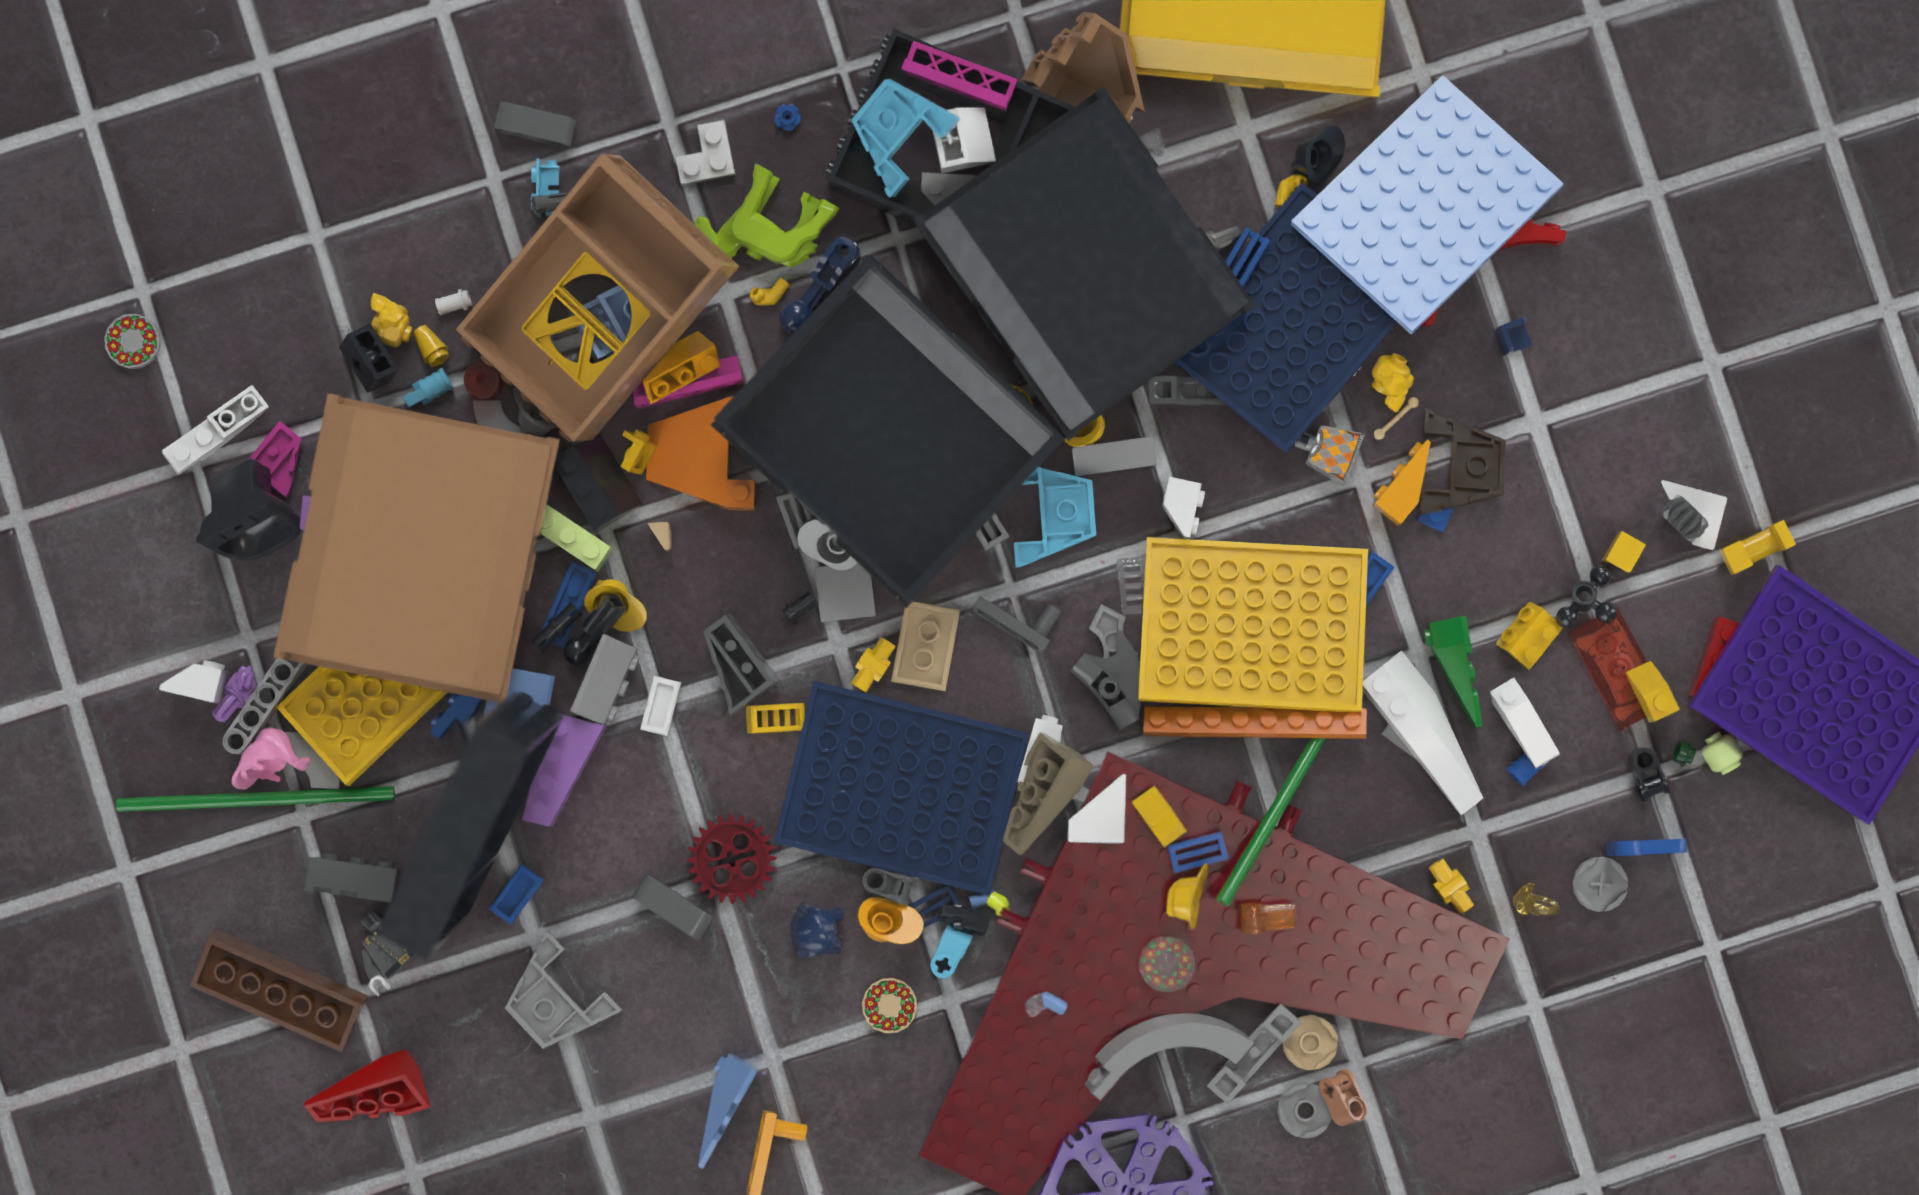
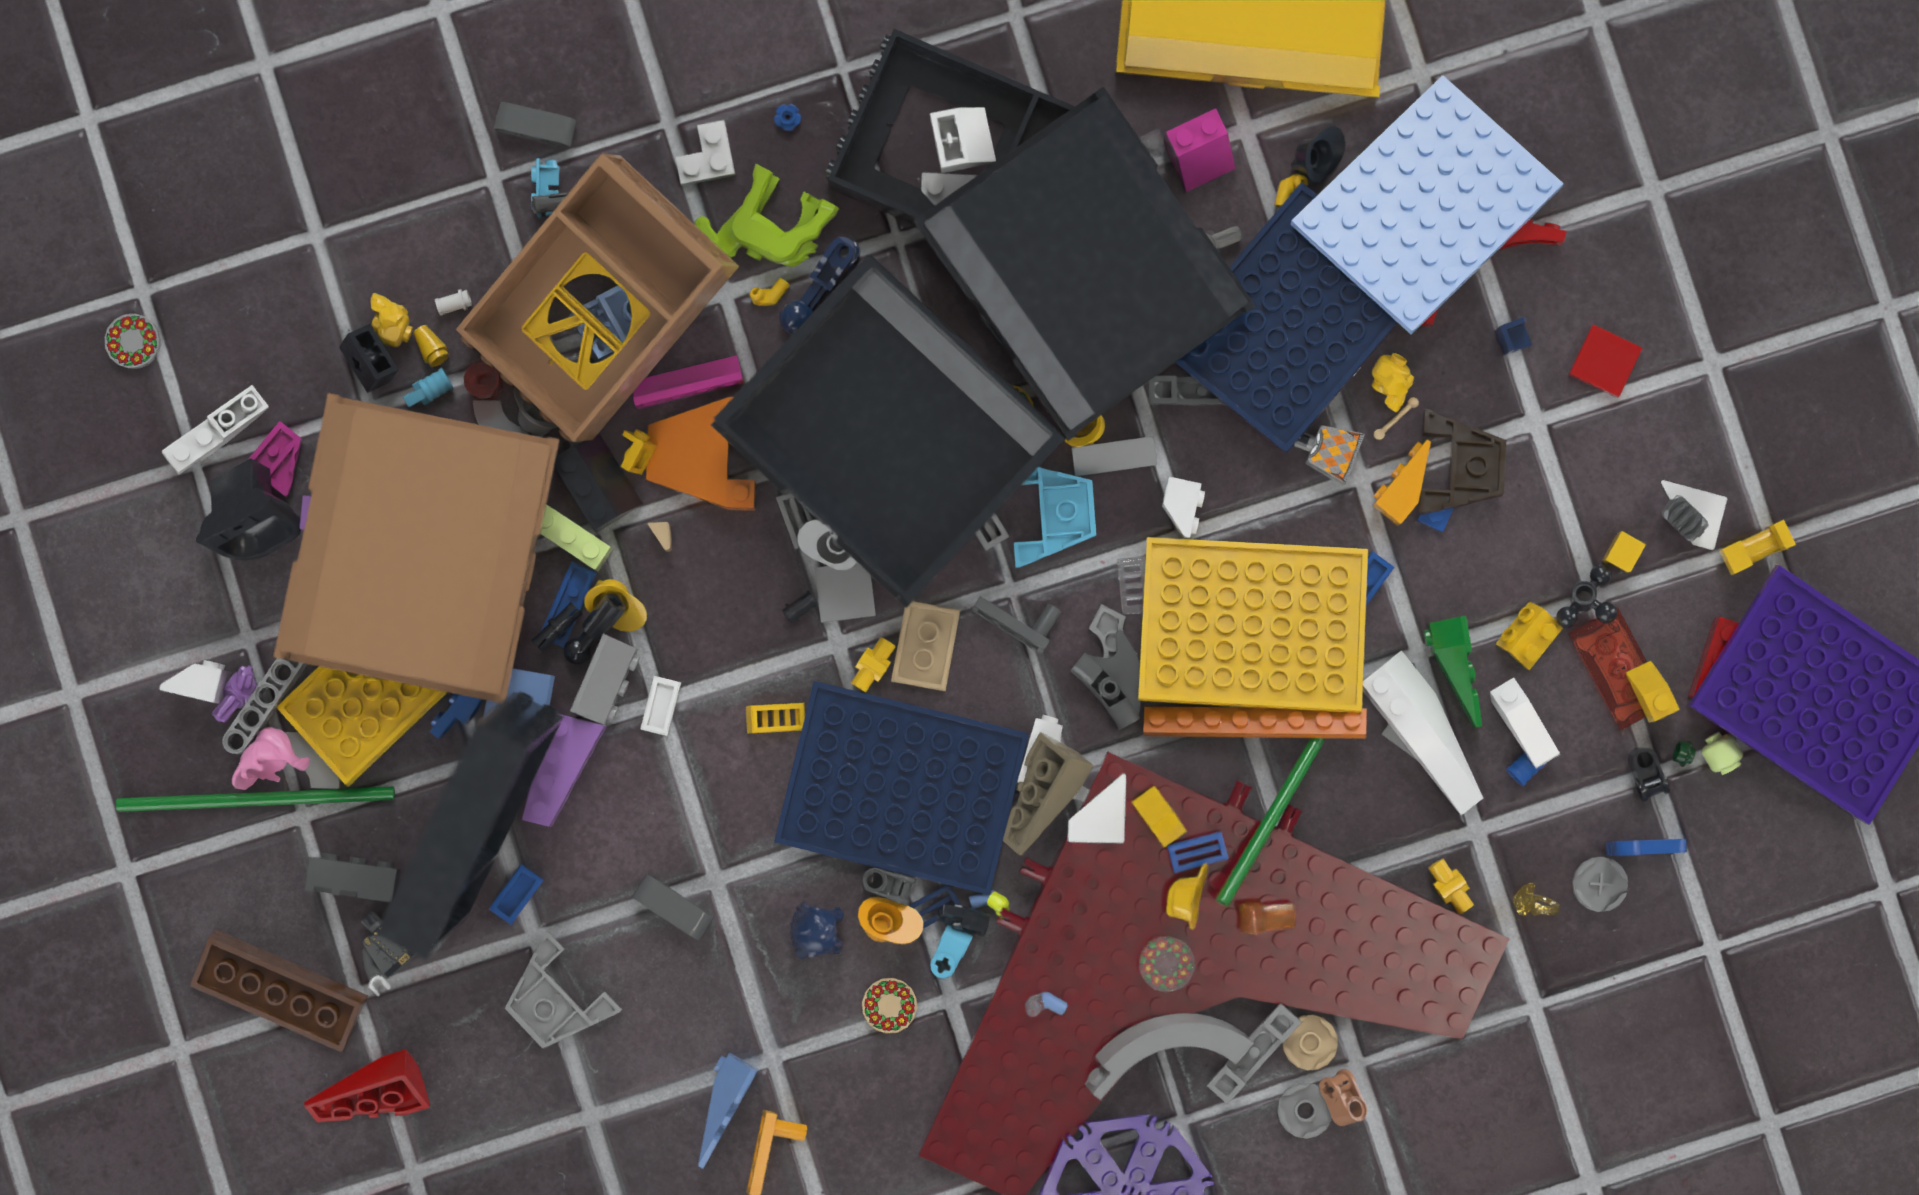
light orange slope [643,331,721,404] -> none
dark red gear [686,814,777,904] -> none
dark grey wedge [703,614,780,715] -> none
medium azure wing [852,79,961,197] -> none
dark pink fence [901,41,1017,111] -> none
medium nougat panel [1021,12,1145,124] -> none
blue tile [1226,227,1270,288] -> none
none -> dark pink slope [1162,109,1235,192]
none -> red tile [1568,324,1642,398]

